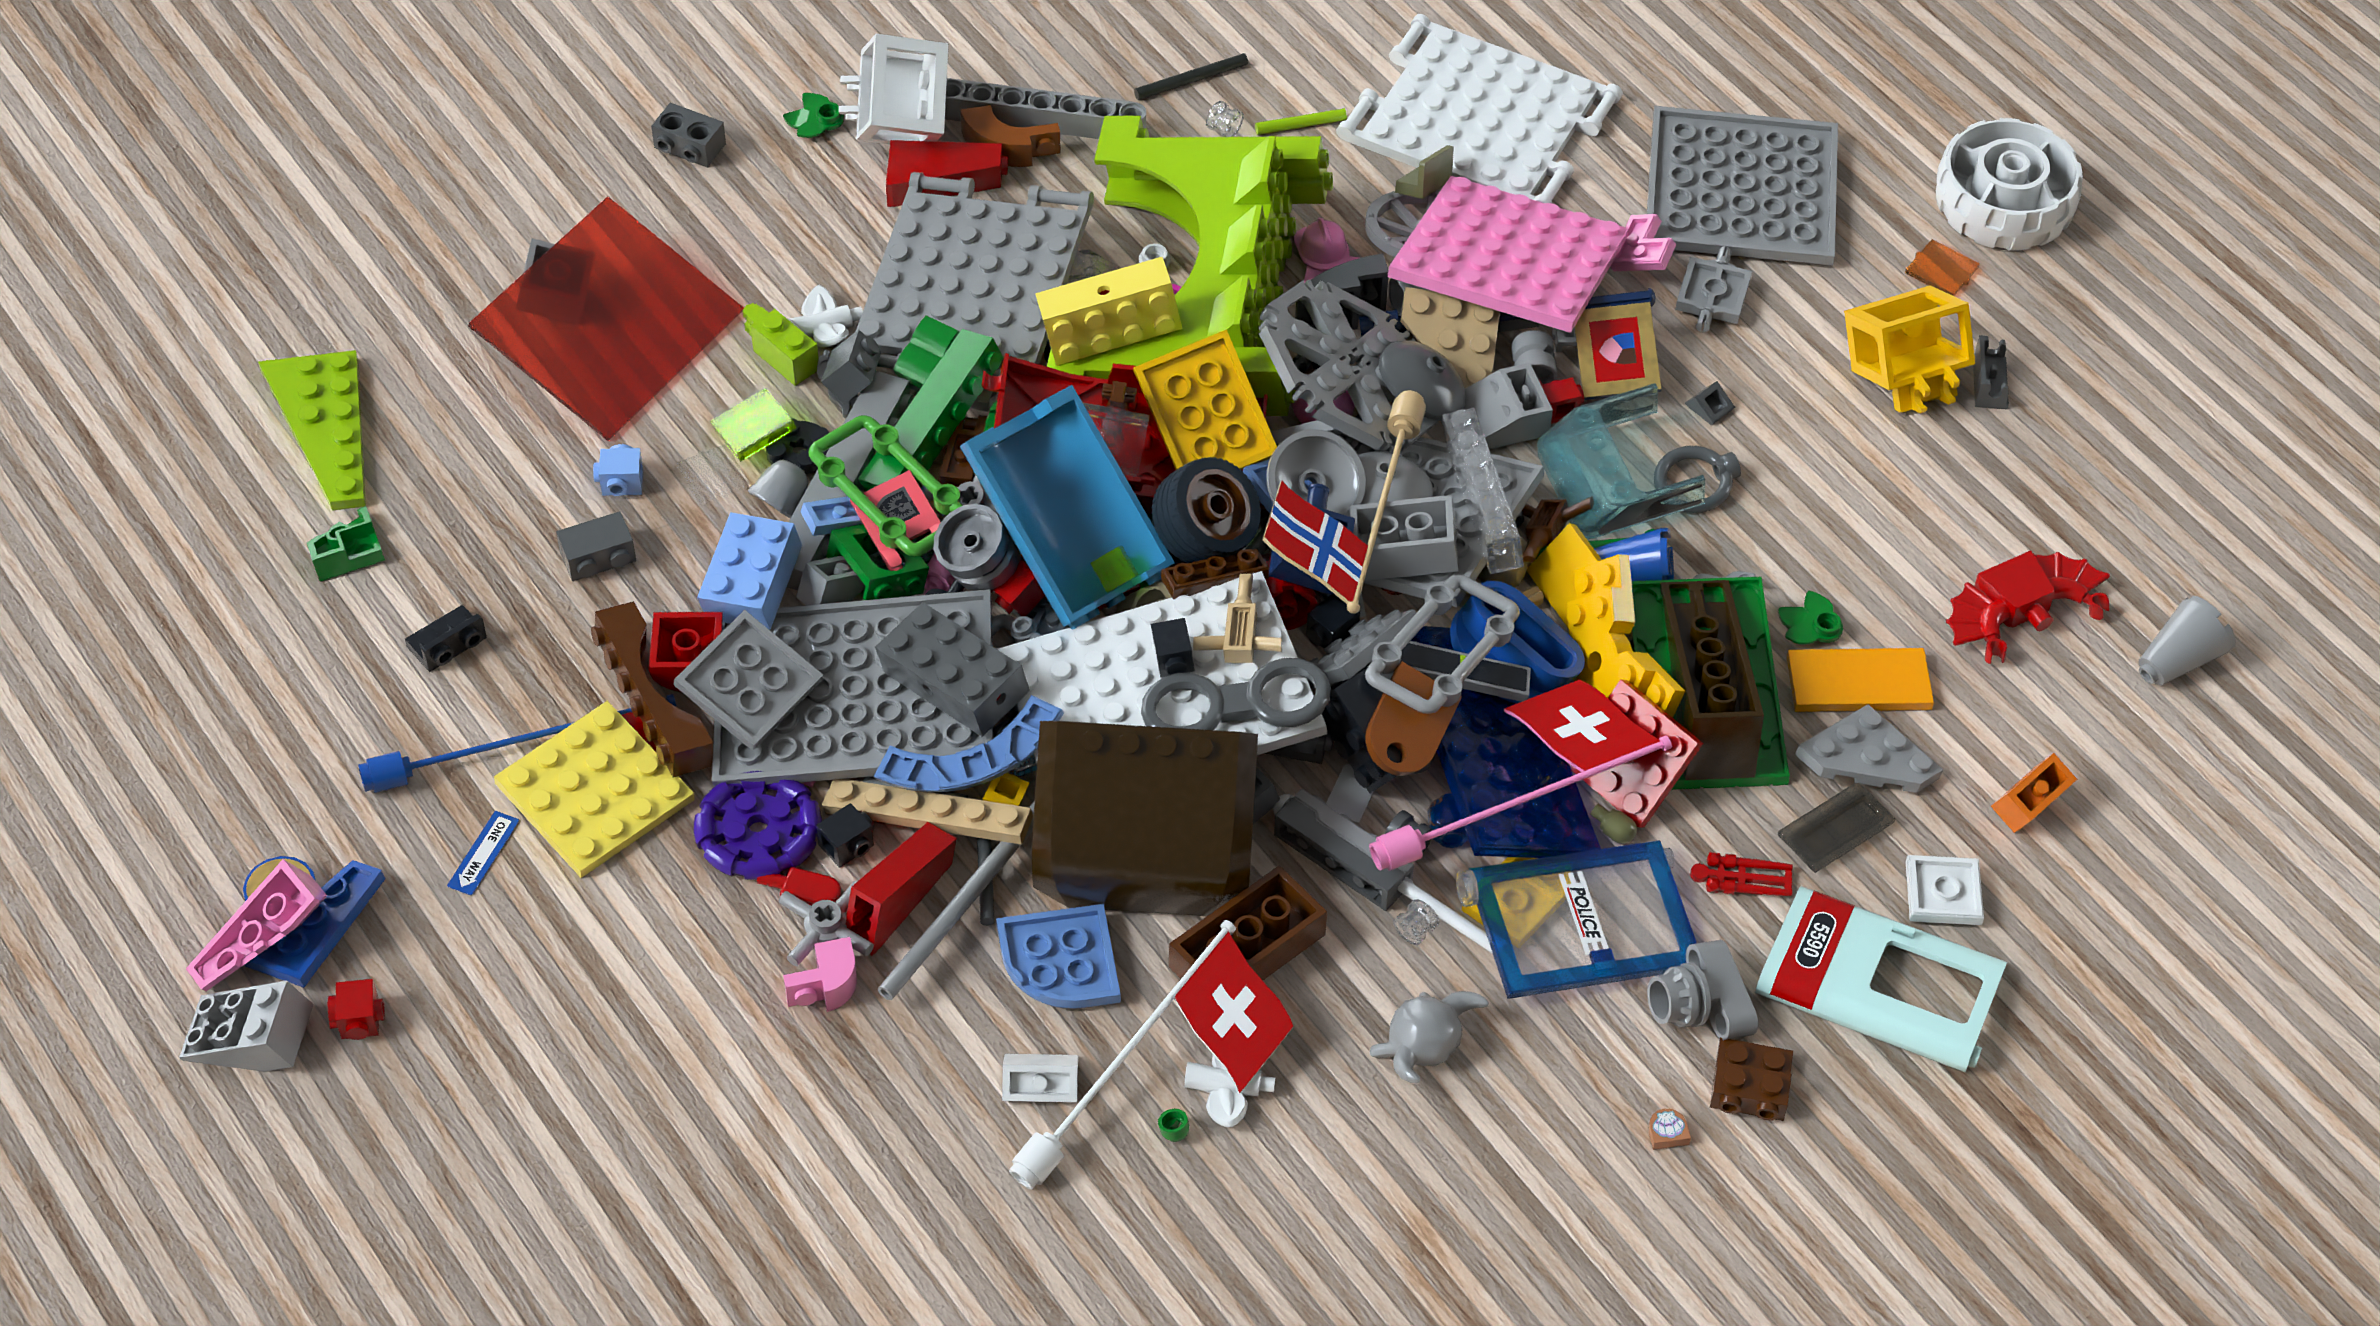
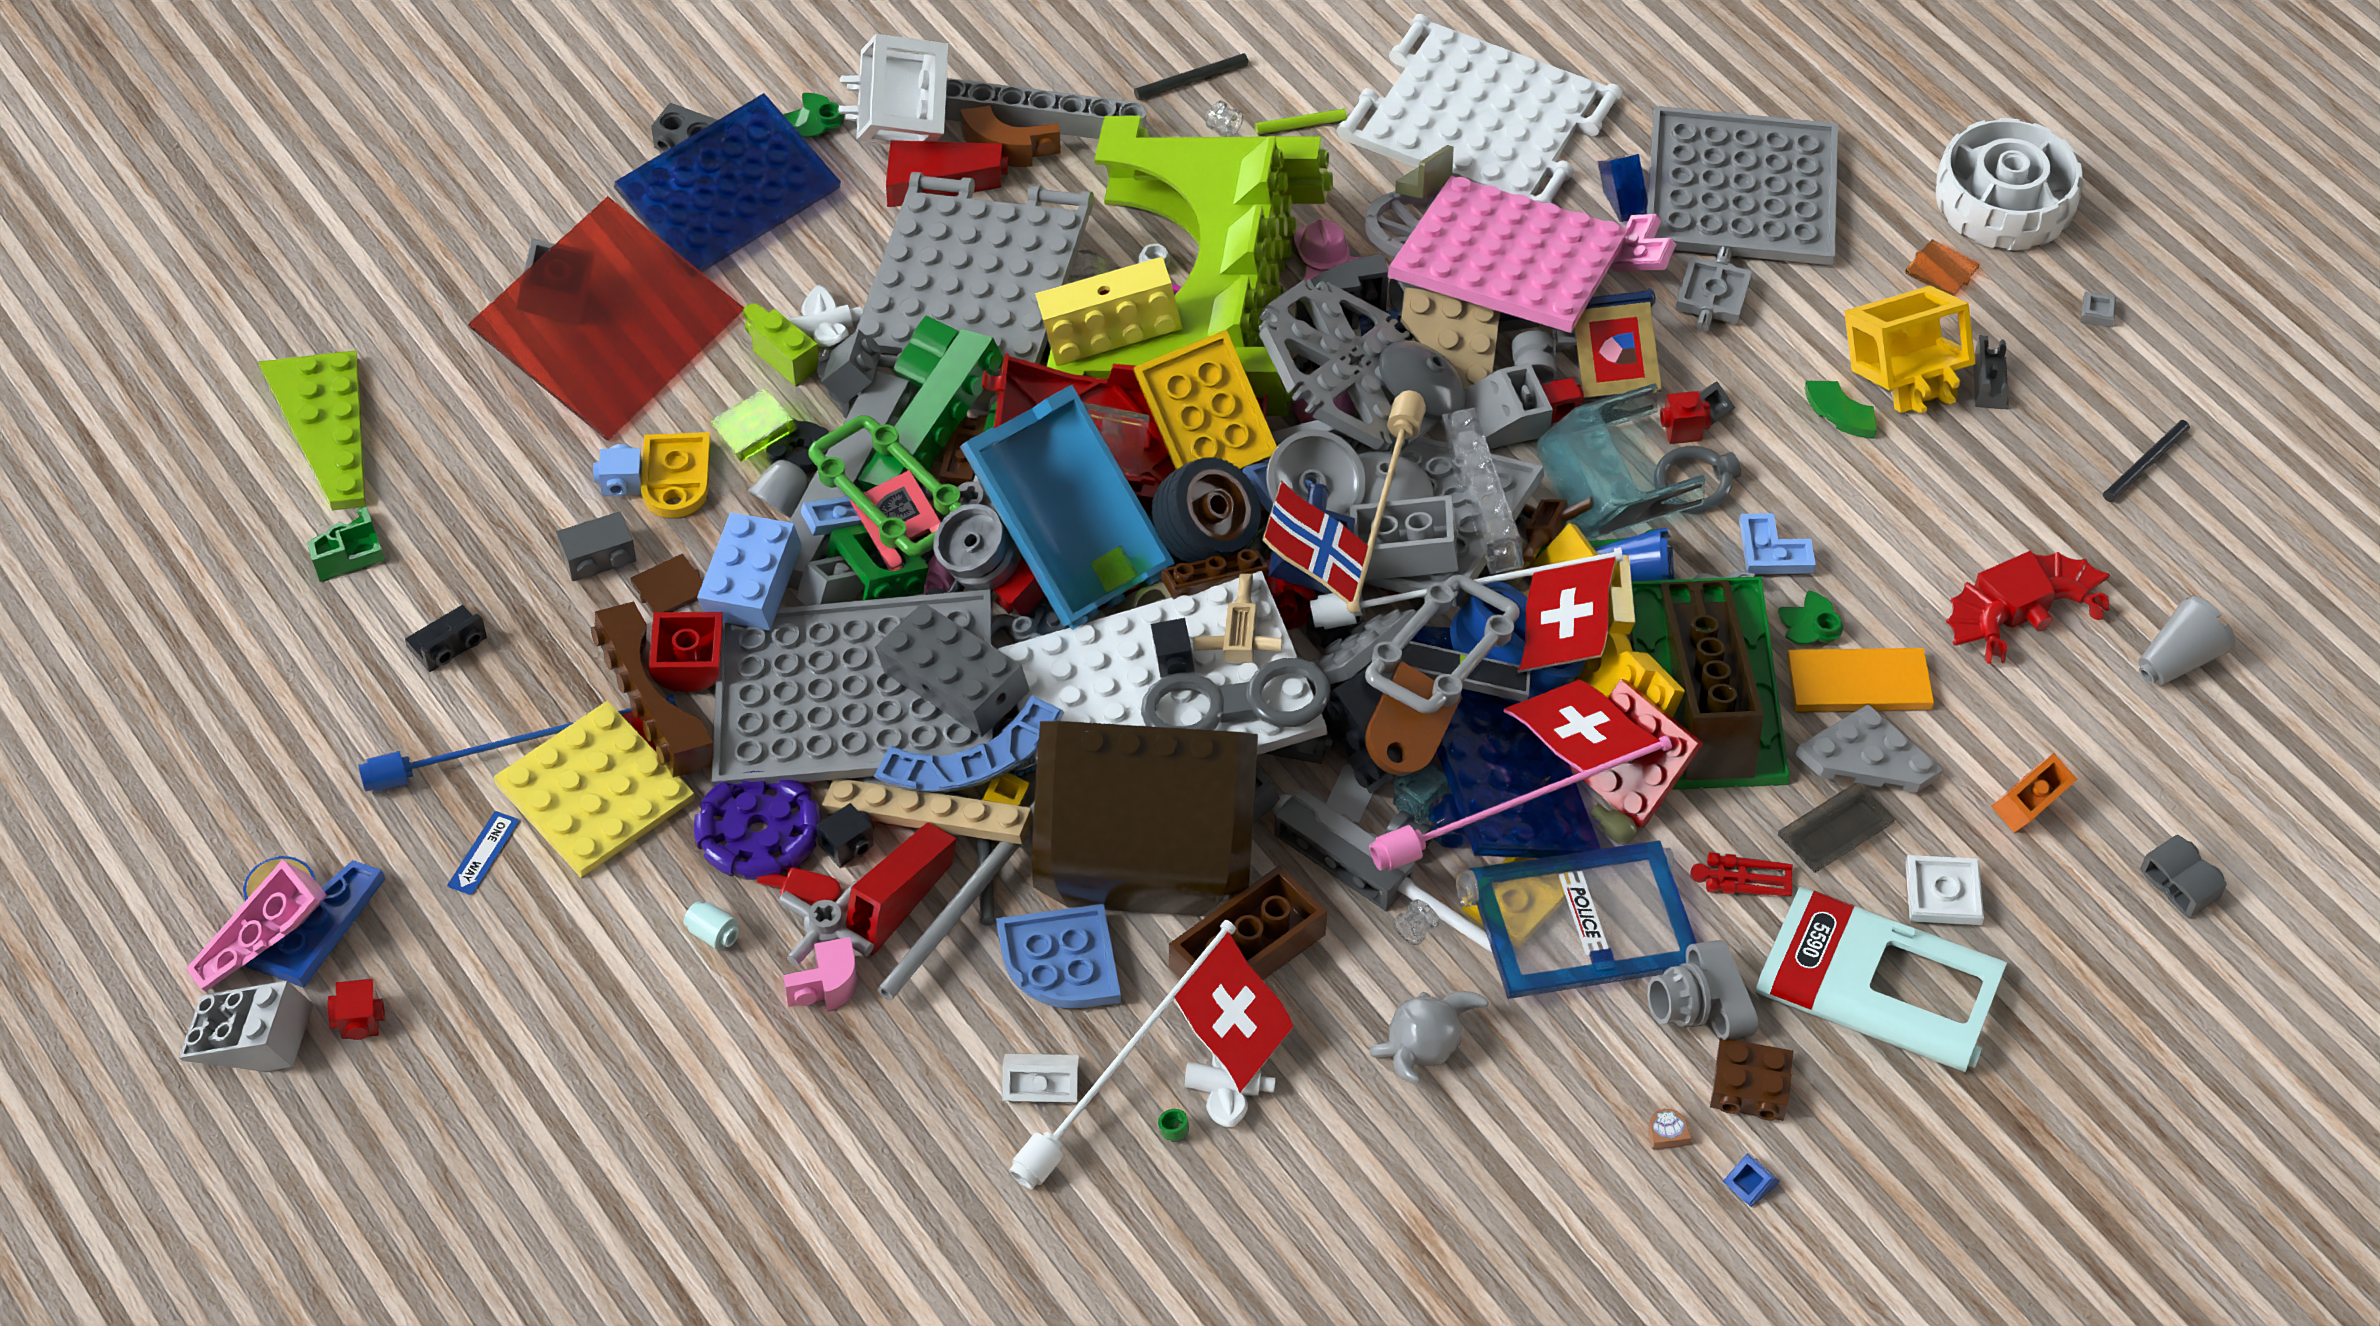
light grey plate [674,610,823,751] -> none
reddish brown hinge [1101,381,1138,415] -> none
none -> clear blue plate [614,93,841,279]
none -> reddish brown piece [630,553,703,613]
none -> yellow tile [641,432,711,518]
none -> light aqua brick [684,901,739,950]
none -> red flag [1310,547,1623,673]
none -> clear light blue brick [1393,763,1450,824]
none -> clear blue slope [1597,154,1648,222]
none -> red brick [1660,391,1711,444]
none -> blue slope [1723,1153,1780,1207]
none -> light blue plate [1739,513,1816,574]
none -> green tile [1804,381,1877,438]
none -> light grey tile [2081,292,2117,327]
none -> black bar [2103,420,2190,502]
none -> dark grey brick [2140,835,2227,918]

